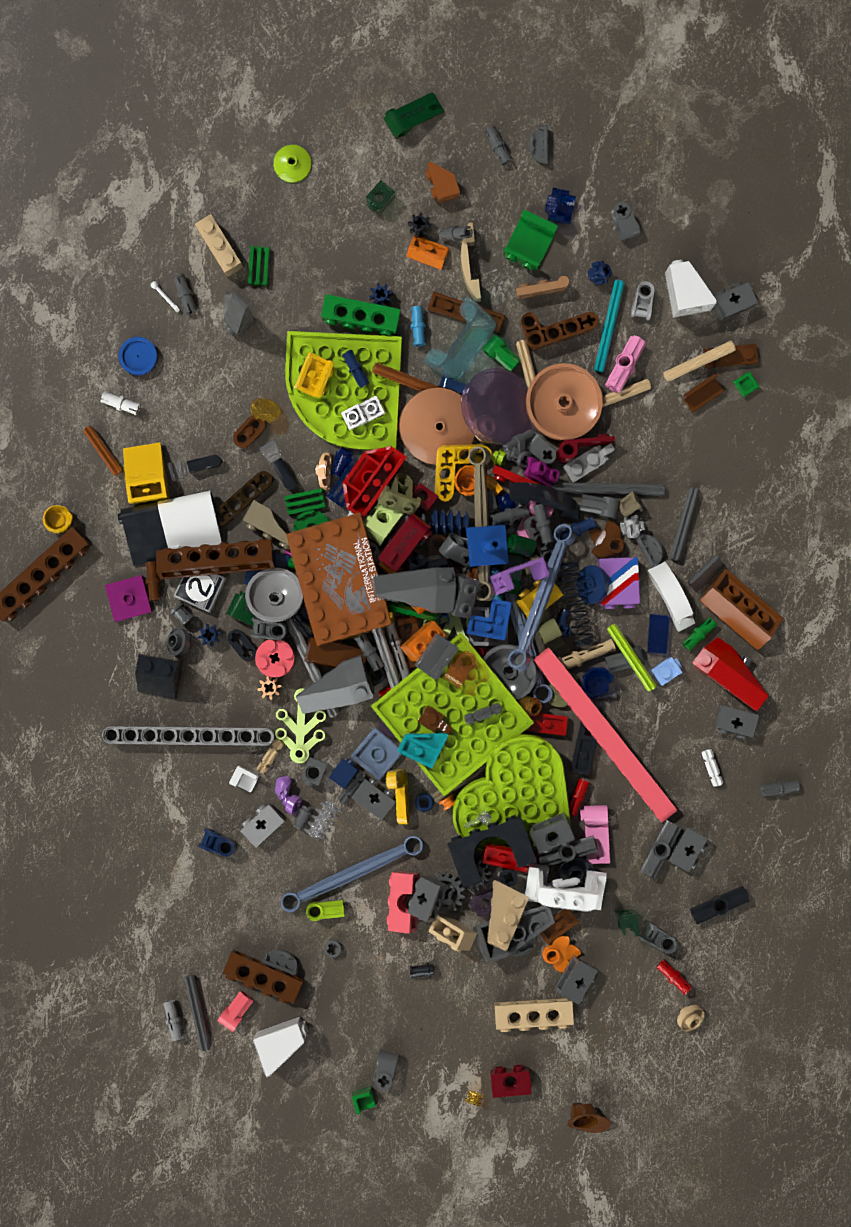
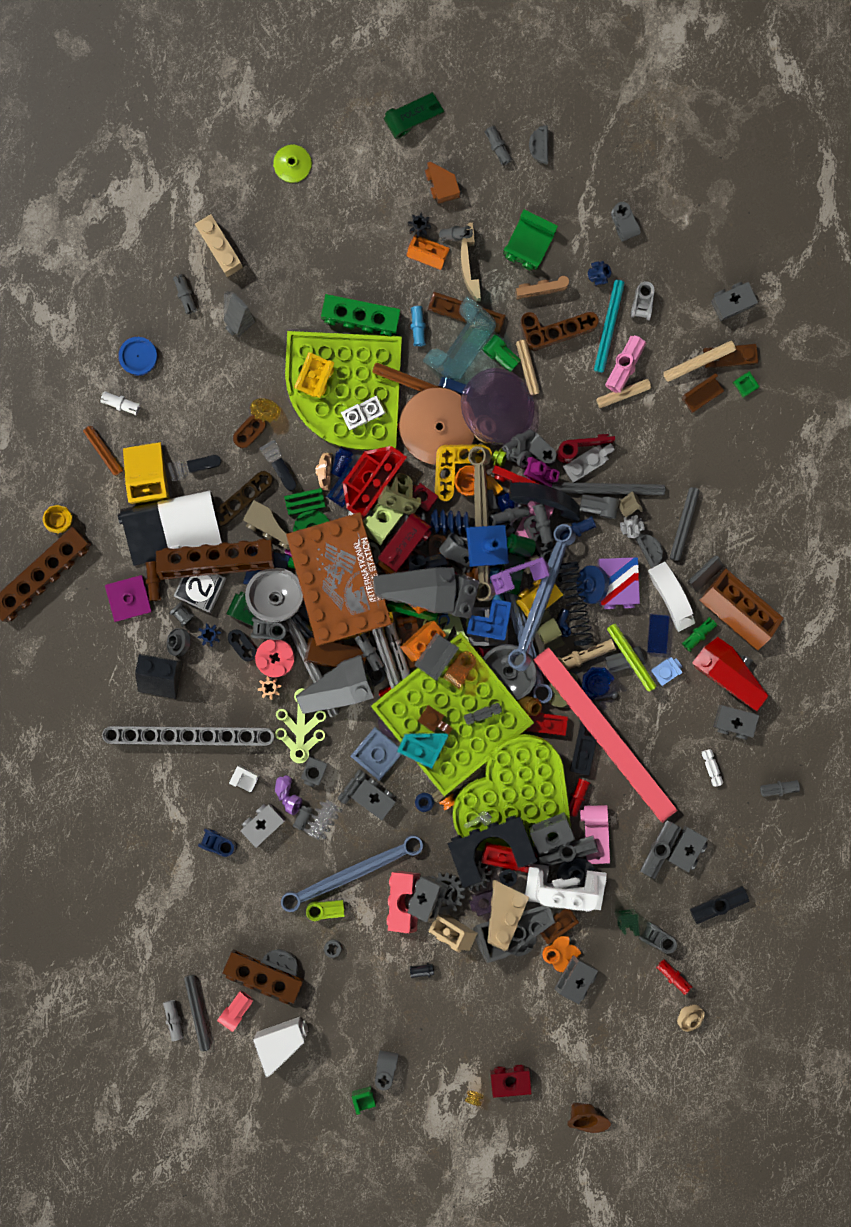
white hinge [151,281,180,313] -> none
green tile [248,246,270,286] -> none
tan axle [257,739,284,774] -> none
dark blue brick [329,758,358,788] -> none
dark blue axle [342,350,369,388] -> none
clear green brick [366,180,396,214] -> none
dark blue gear [369,283,392,306] -> none
yellow beam [386,769,410,825] -> none
tan brick [494,998,574,1032] -> none
nougat dish [525,363,603,441] -> none
clear blue hair [544,187,576,224] -> none
reddish brown plate [590,520,625,558] -> none
white slope [665,260,716,318] -> none

